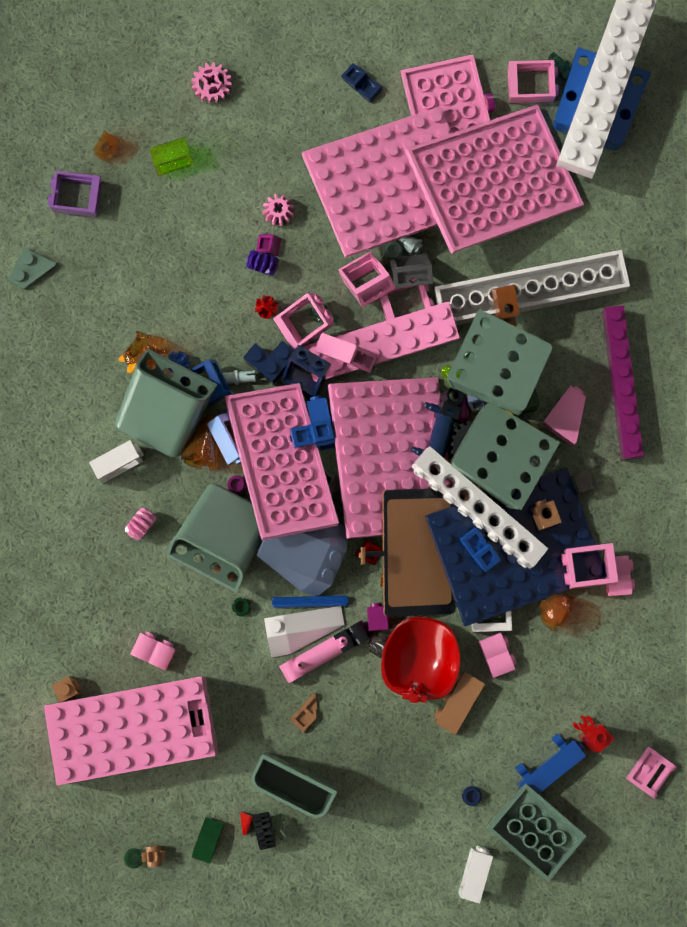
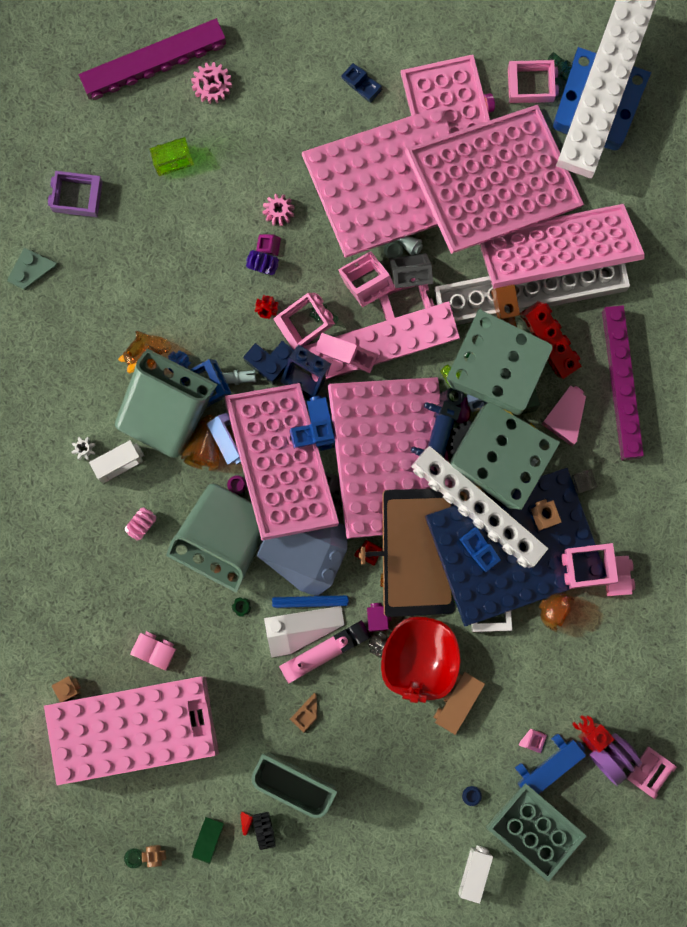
clear orange brick [92,130,121,161] -> none
bright pink brick [478,633,517,678] -> none
none -> white gear [72,437,95,460]
none -> magenta brick [78,18,226,100]
none -> bright pink plate [479,204,644,289]
none -> bright pink slope [519,729,547,753]
none -> red brick [520,301,582,379]
none -> medium lavender wheel [589,733,642,786]

